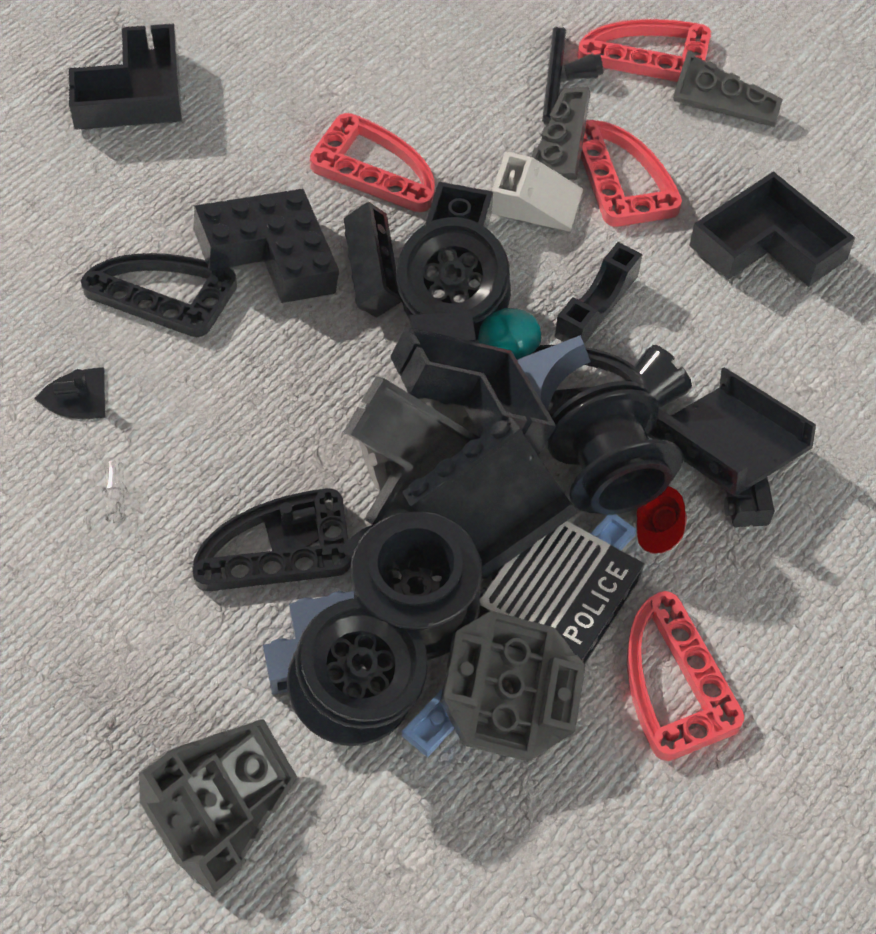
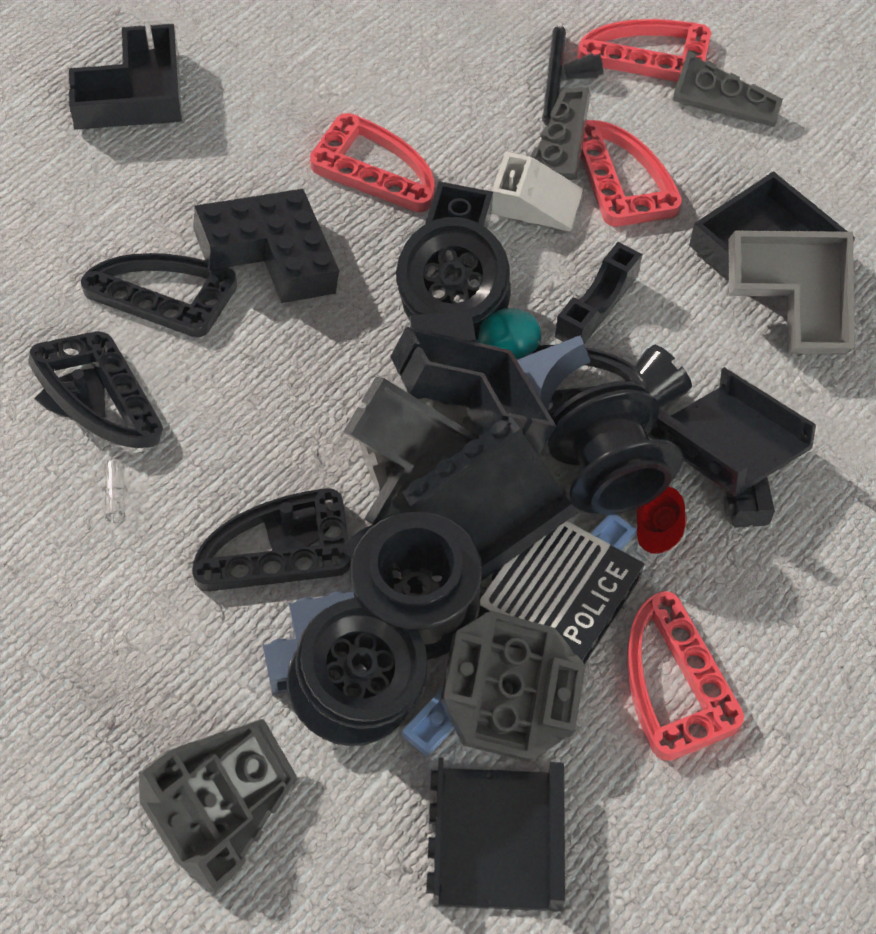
black brick [343,201,402,318] -> none
none -> black beam [28,331,163,448]
none -> black panel [426,757,565,912]
none -> light grey piece [729,231,855,354]

